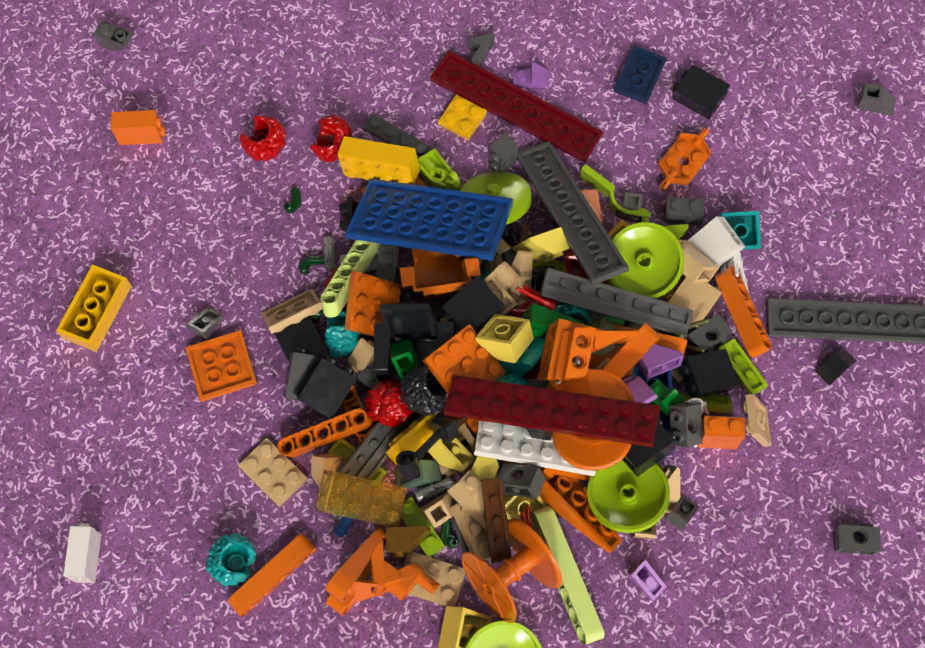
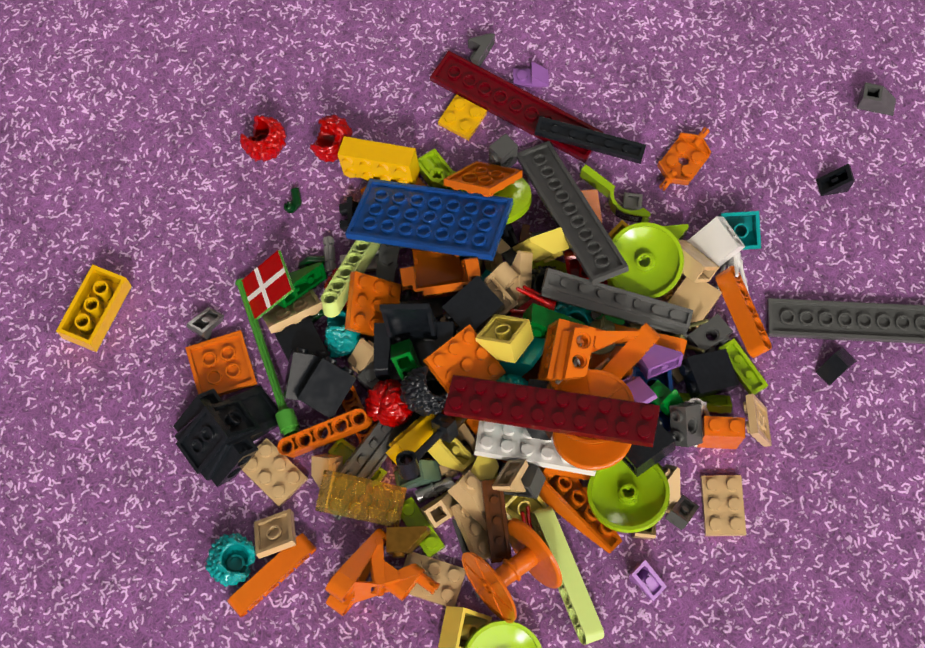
white brick [63,523,101,583] -> none
dark grey slope [93,20,134,51] -> none
orange brick [111,110,166,145] -> none
blue pin [333,511,356,538] -> none
dark grey plate [363,113,433,158] -> none
dark green arm [440,520,459,549] -> none
dark blue plate [613,46,667,105] -> none
dark grey brick [664,197,705,225] -> none
black brick [672,65,730,120] -> none
dark grey brick [834,522,881,555] -> none
none -> black piece [173,385,279,487]
none -> flag [235,250,300,437]
none -> tan plate [254,509,296,559]
none -> green slope [277,262,327,308]
none -> orange plate [444,161,522,197]
none -> tan slope [492,459,529,492]
none -> black plate [535,116,646,164]
none -> tan plate [700,475,746,536]
none -> black slope [816,164,855,196]

